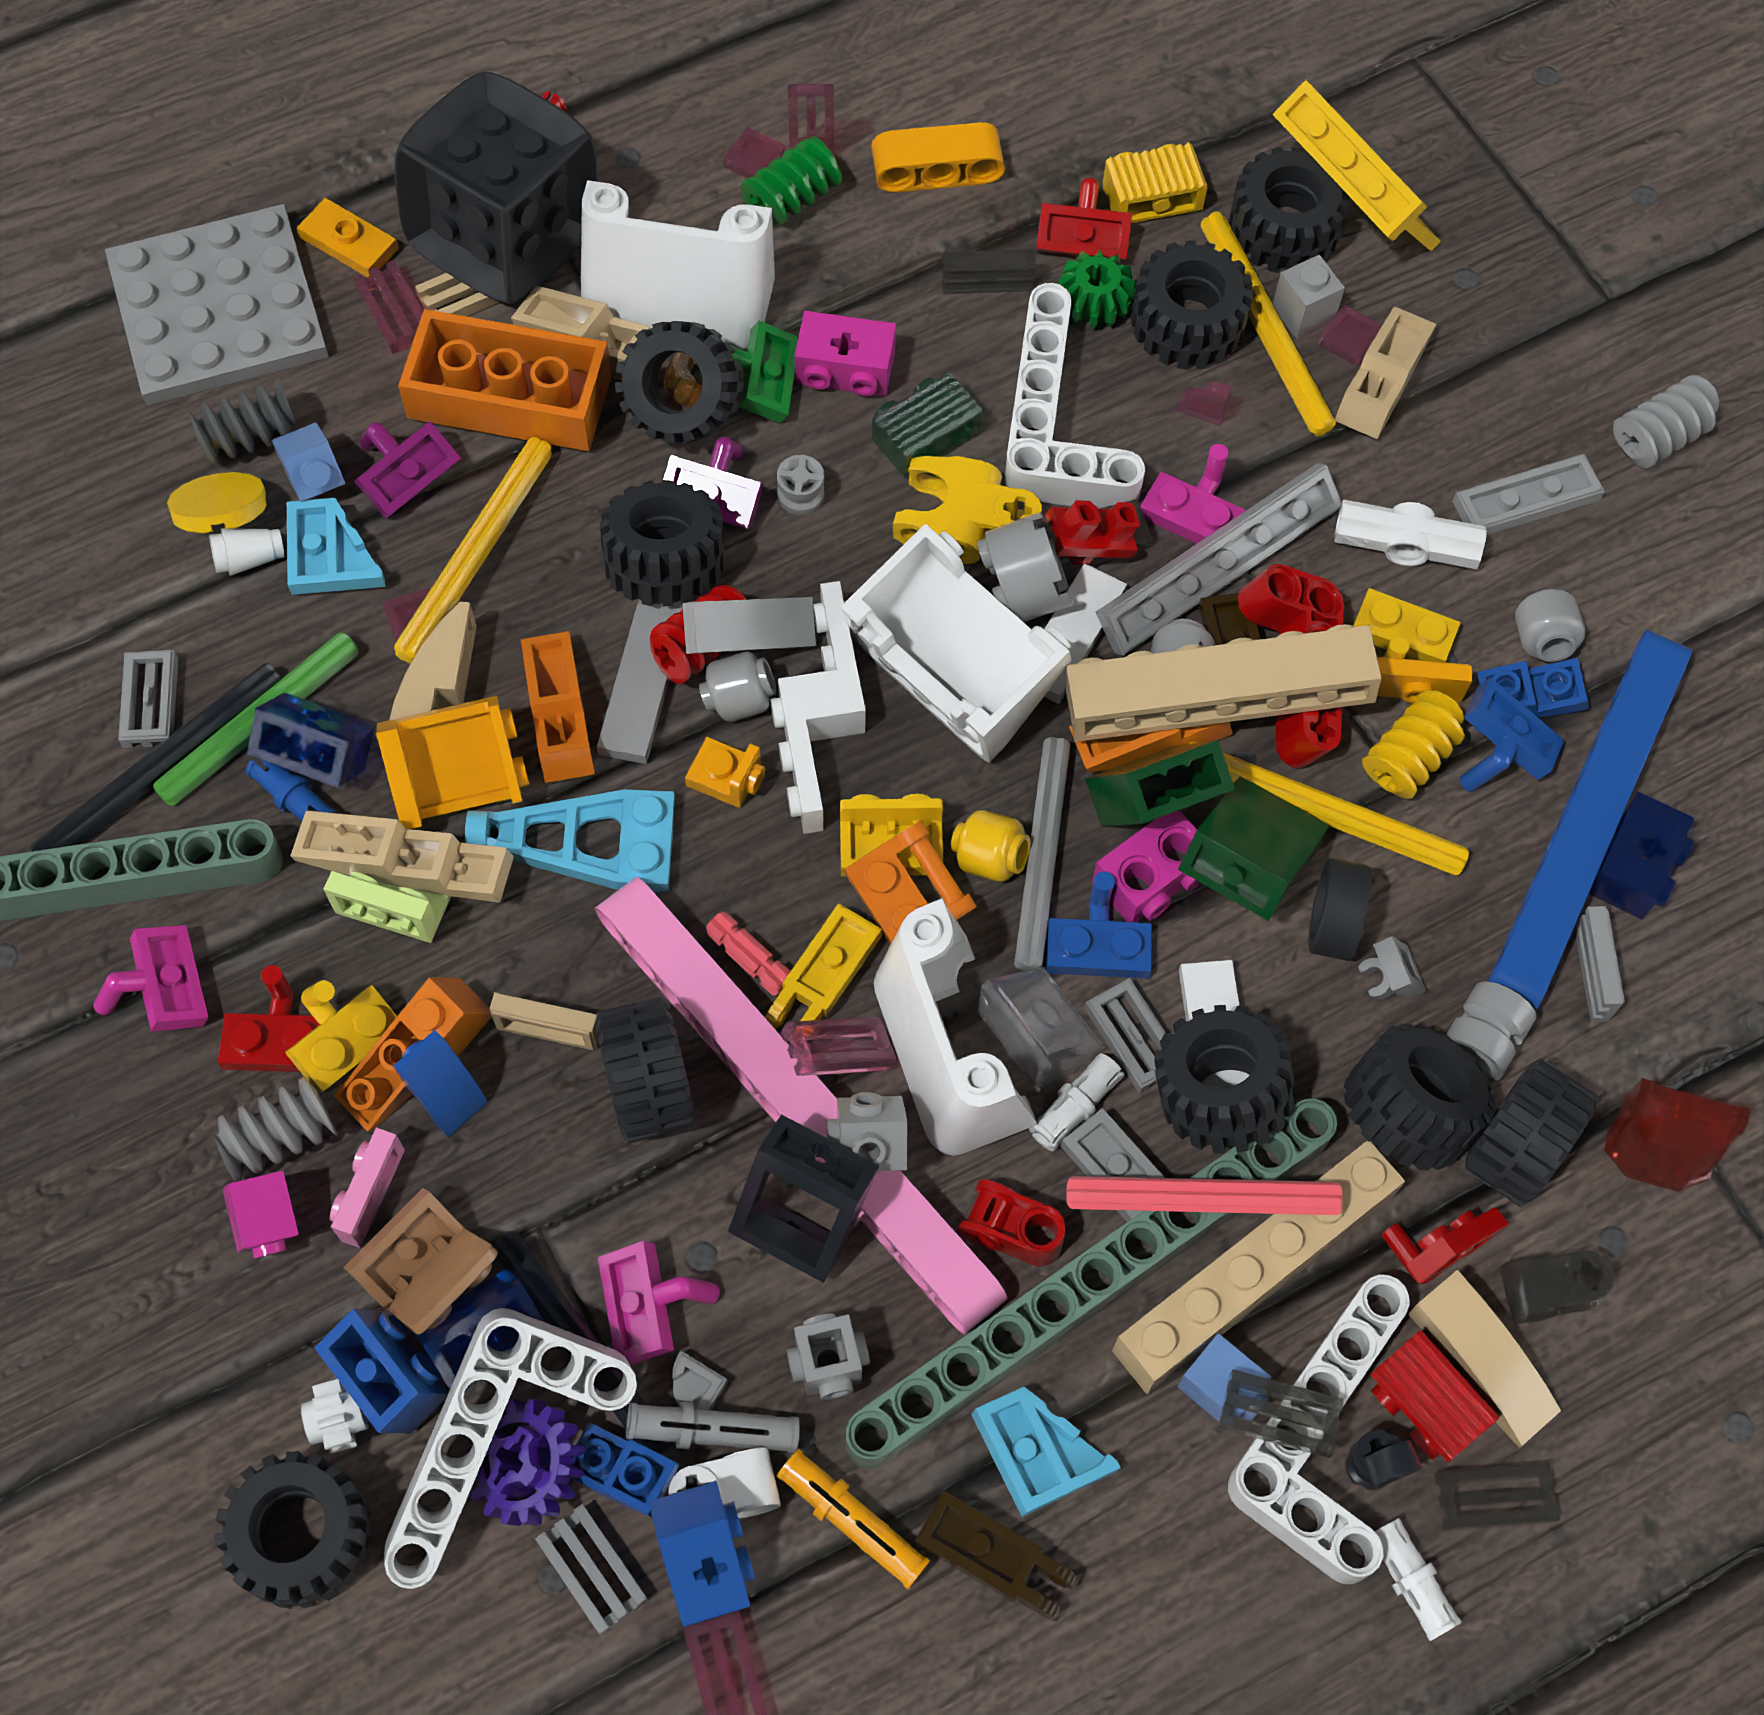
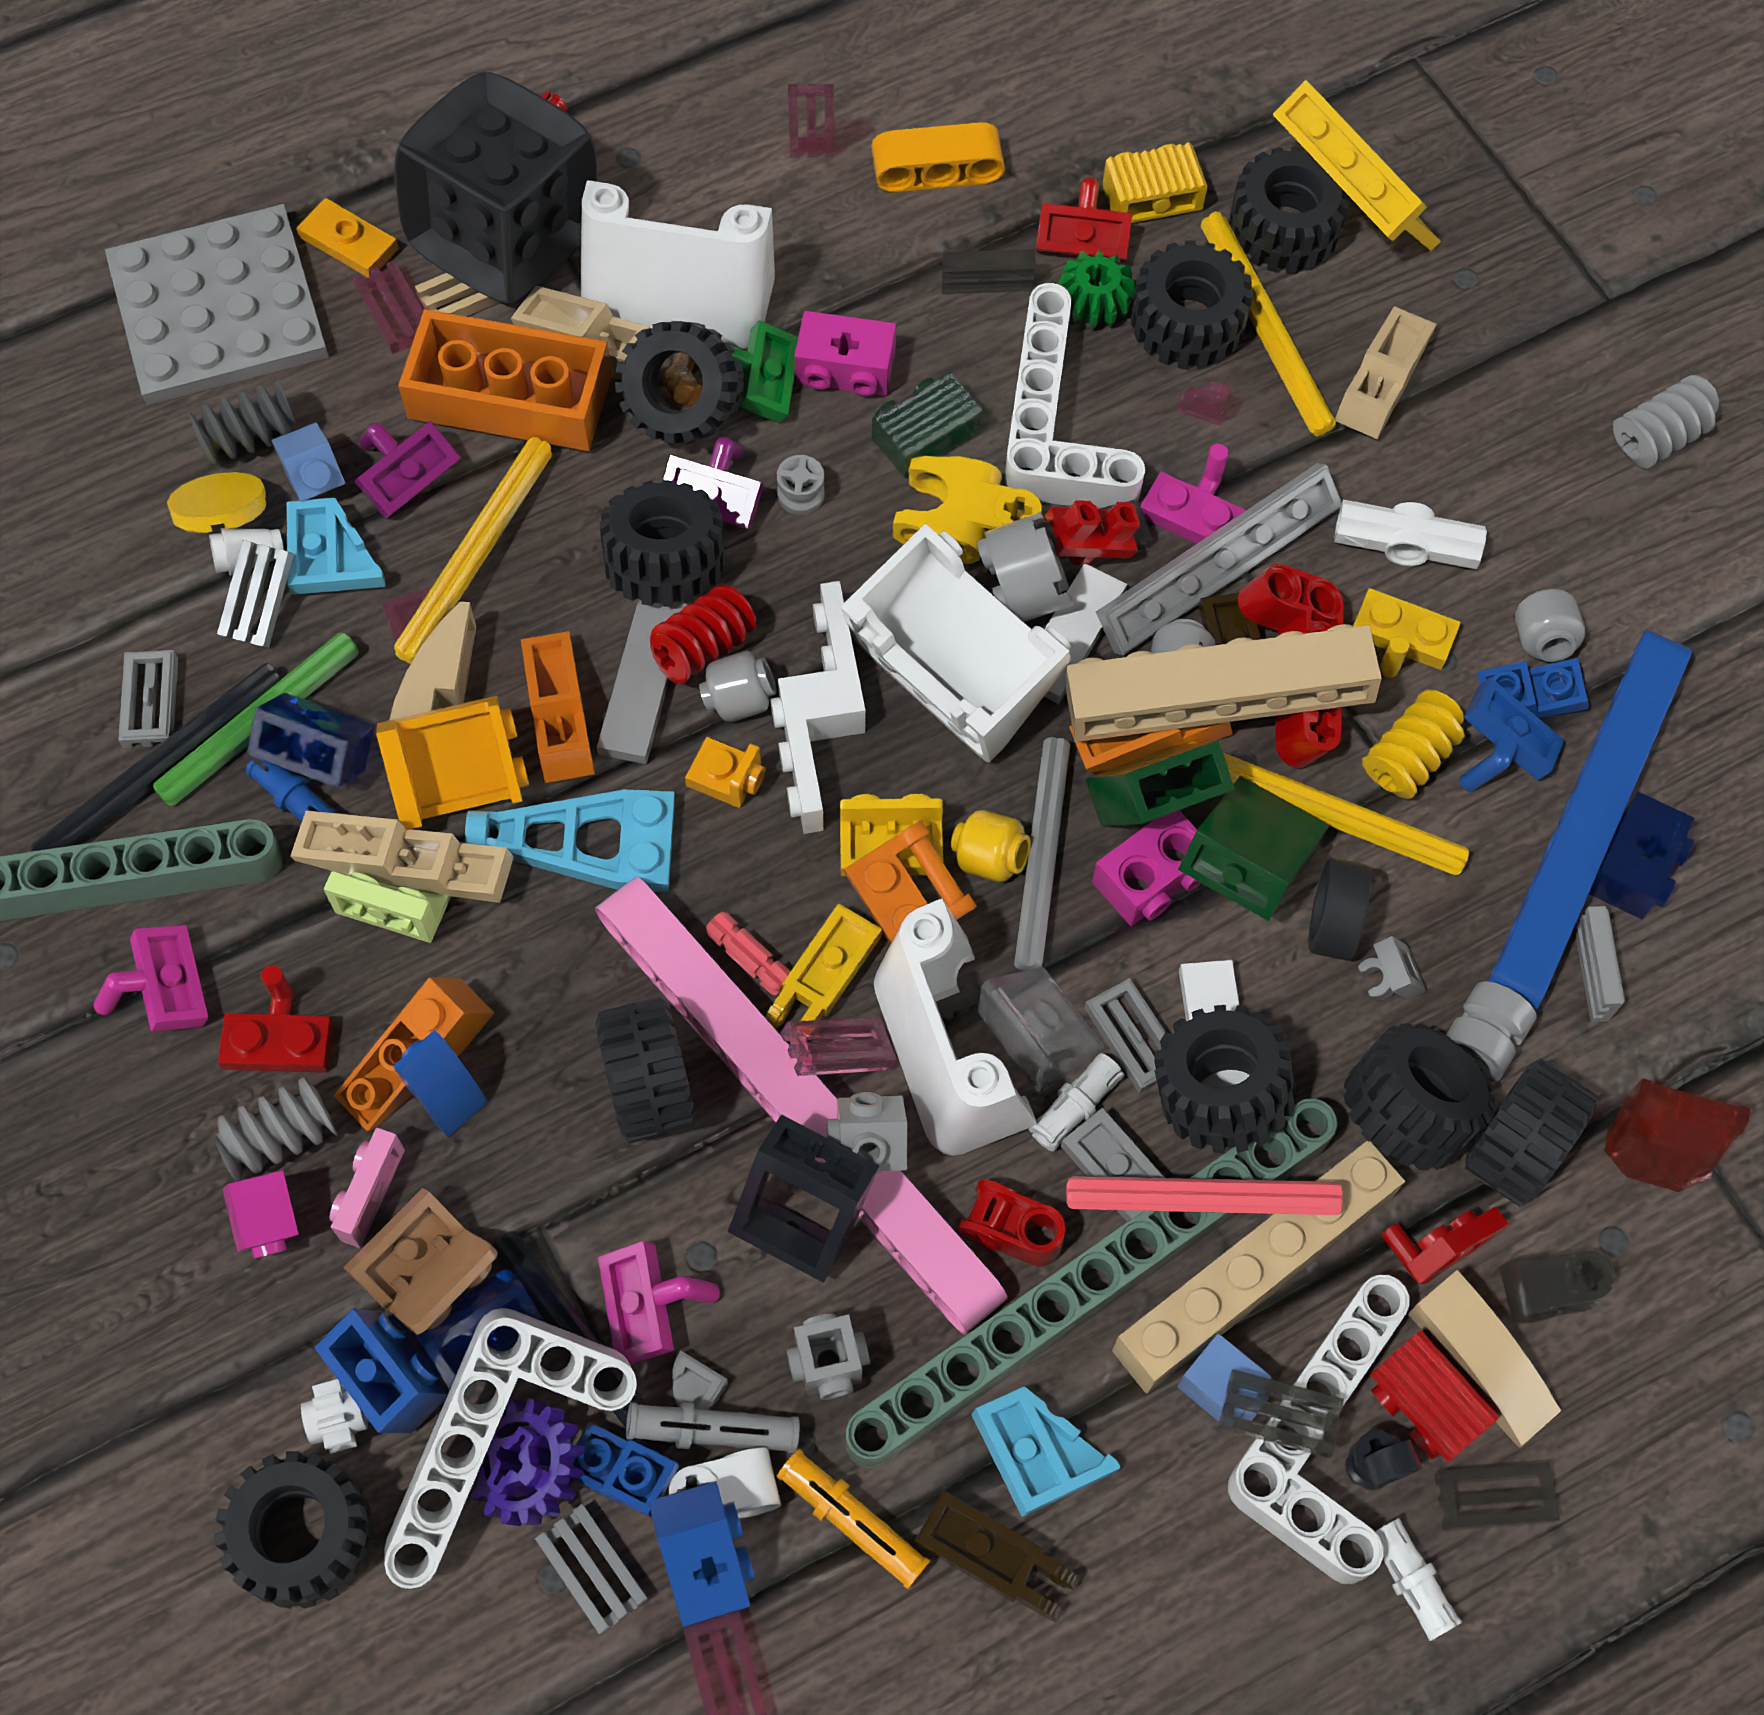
yellow plate [285,980,397,1093] -> none
tan tile [489,993,599,1050] -> none
light grey tile [682,597,816,654] -> none
clear pink tile [724,127,785,178] -> none
green piece [741,136,842,225] -> none
blue plate [1046,871,1151,979] -> none
light grey brick [1273,255,1345,339] -> none
clear pink tile [1318,305,1382,367] -> none
light orange plate [1377,657,1472,703] -> none
light grey tile [1452,454,1605,535] -> none
none -> tile [217,539,294,648]

